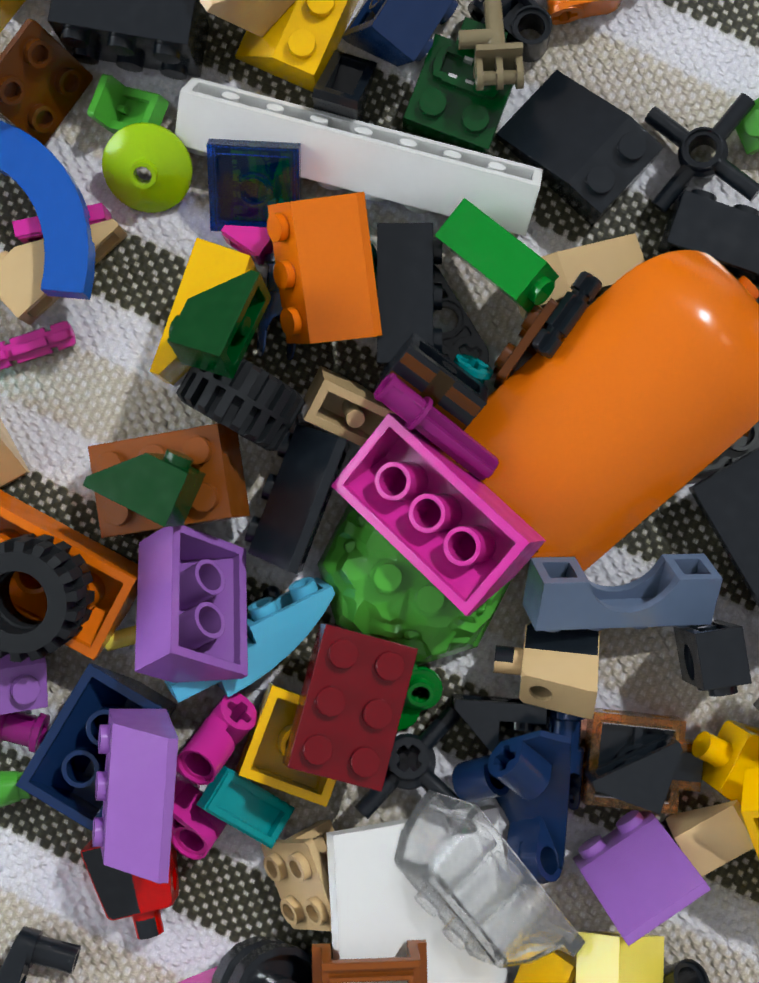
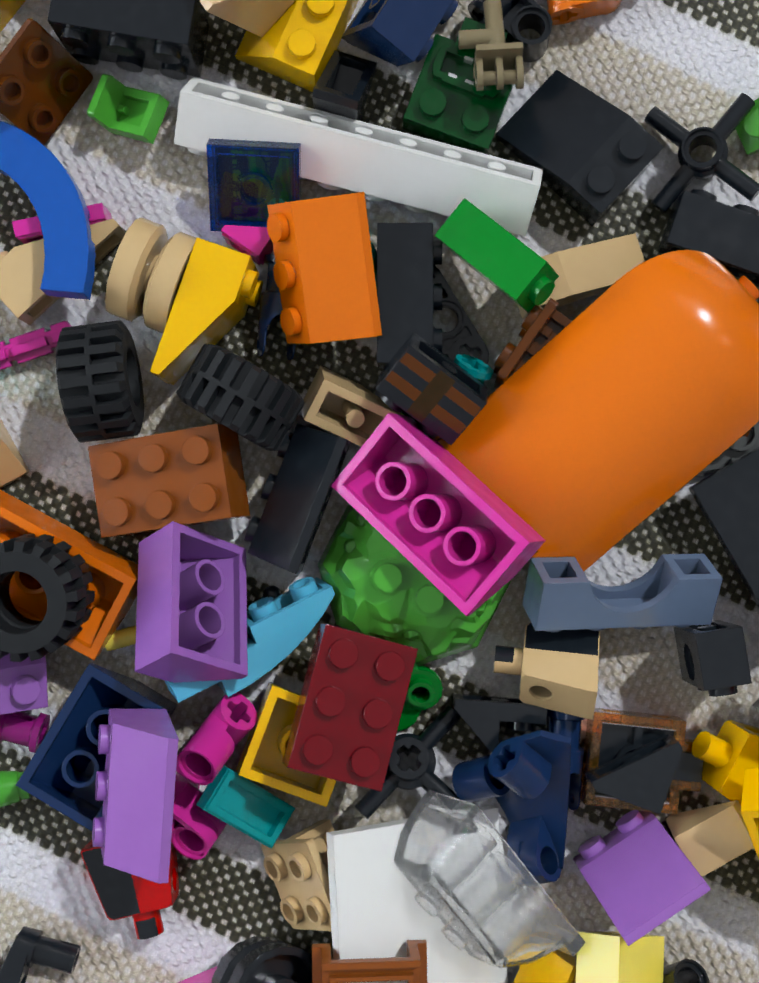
dark green slope [83,449,206,527] -> none
lime dish [102,122,193,213] -> none
dark green slope [167,270,271,379] -> none
magenta axle [374,373,499,480] -> none
black axle [531,271,602,359] -> none
none -> black tyre [56,320,144,443]
none -> tan wheel [105,217,196,333]

